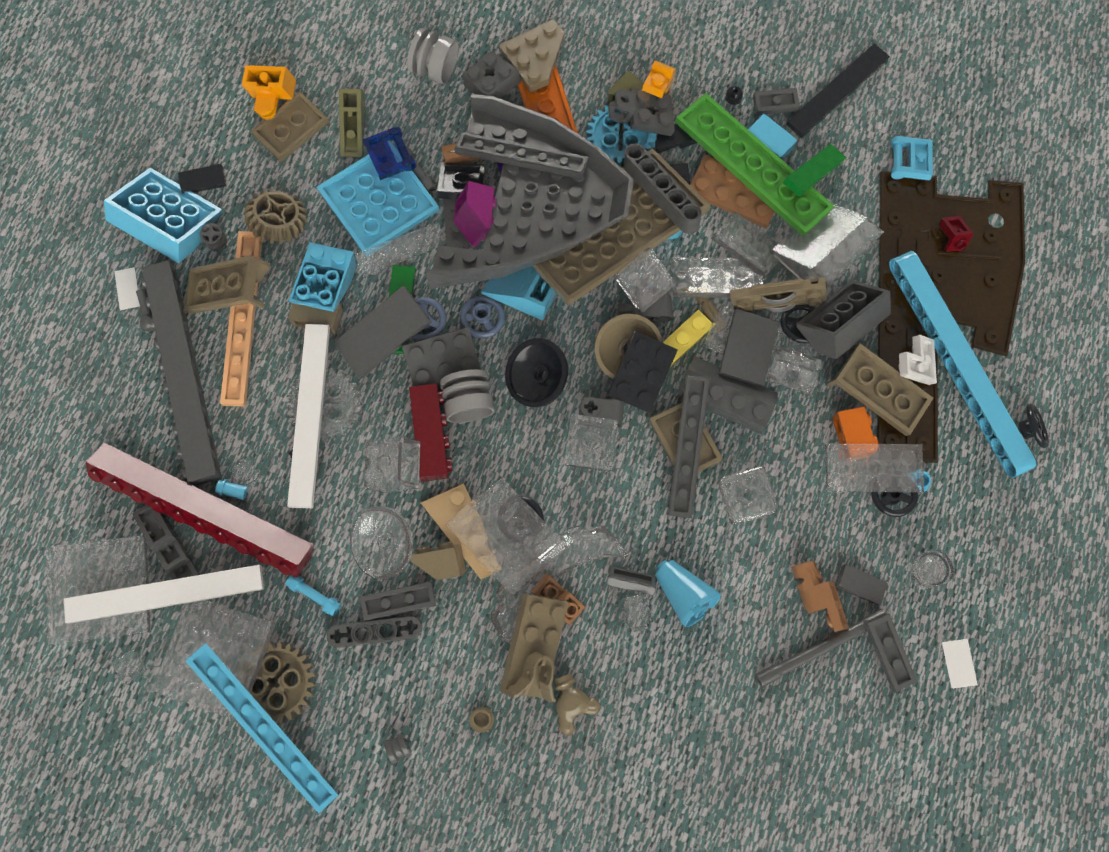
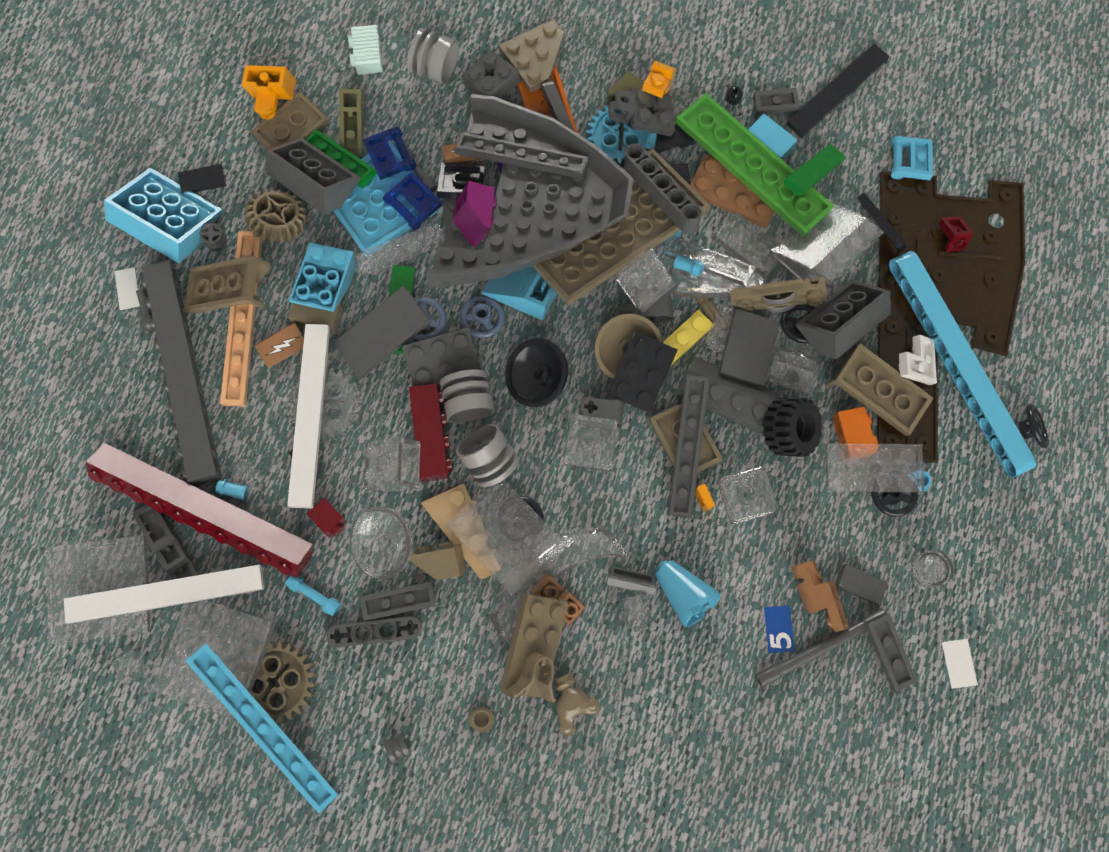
none -> medium nougat slope [254,322,304,368]
none -> dark grey slope [266,138,359,214]
none -> green tile [306,129,377,189]
none -> dark red brick [306,498,347,538]
none -> light aqua brick [348,24,383,75]
none -> clear blue plate [383,172,442,231]
none -> light grey wheel [456,424,519,487]
none -> dark grey beam [541,80,575,132]
none -> clear tile [664,235,756,287]
none -> medium azure pin [674,254,704,277]
none -> light orange tile [695,484,715,512]
none -> black tyre [763,398,822,457]
none -> blue sticker [764,606,795,653]
none -> black tile [857,193,906,253]

